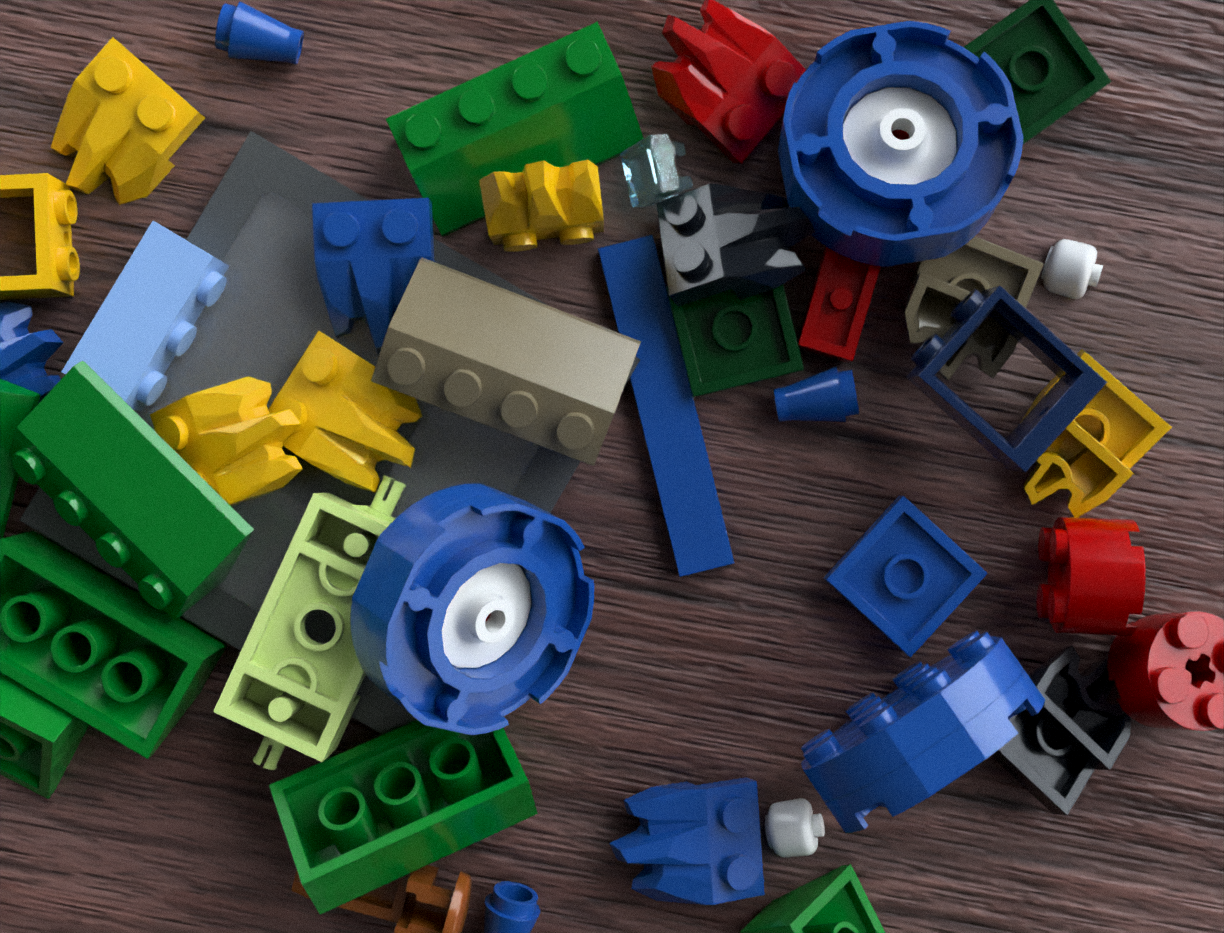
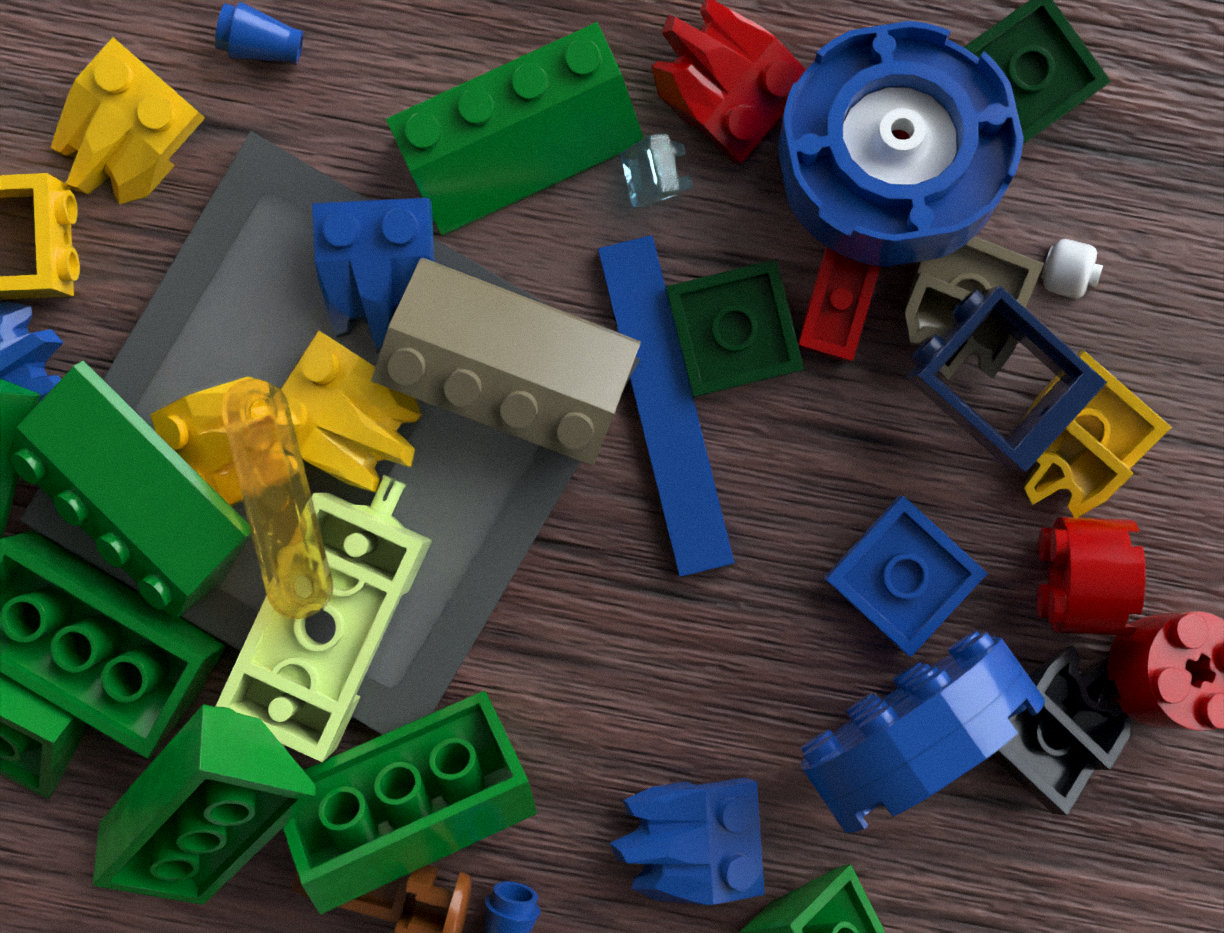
light blue brick [61,221,229,411] -> none
blue piece [350,483,594,735] -> none
yellow plate [479,160,604,252] -> none
black plate [656,184,815,307] -> none
white piece [765,798,825,858] -> none
blue cone [774,366,859,422] -> none
none -> green slope [92,704,315,905]
none -> clear yellow plate [222,378,333,619]

